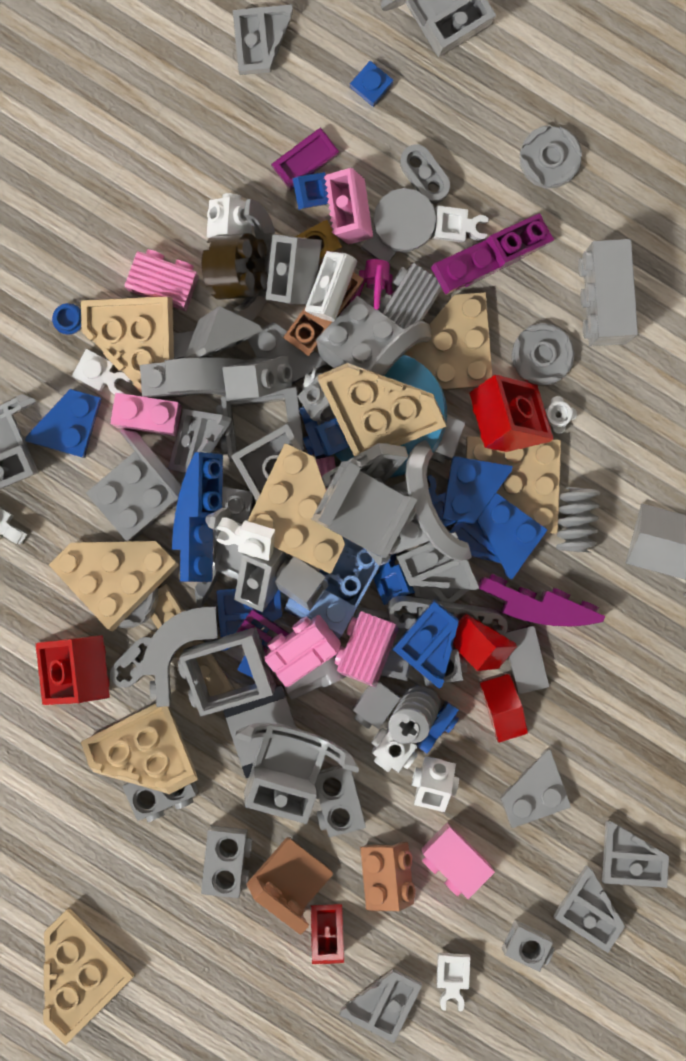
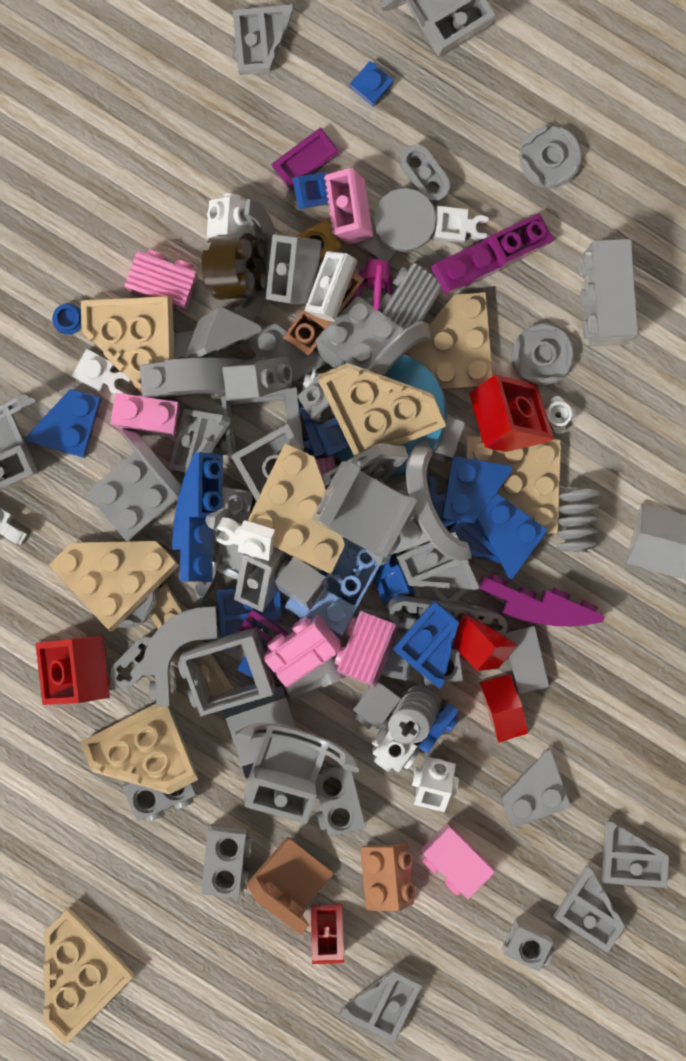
white plate [436,953,470,1011] -> none

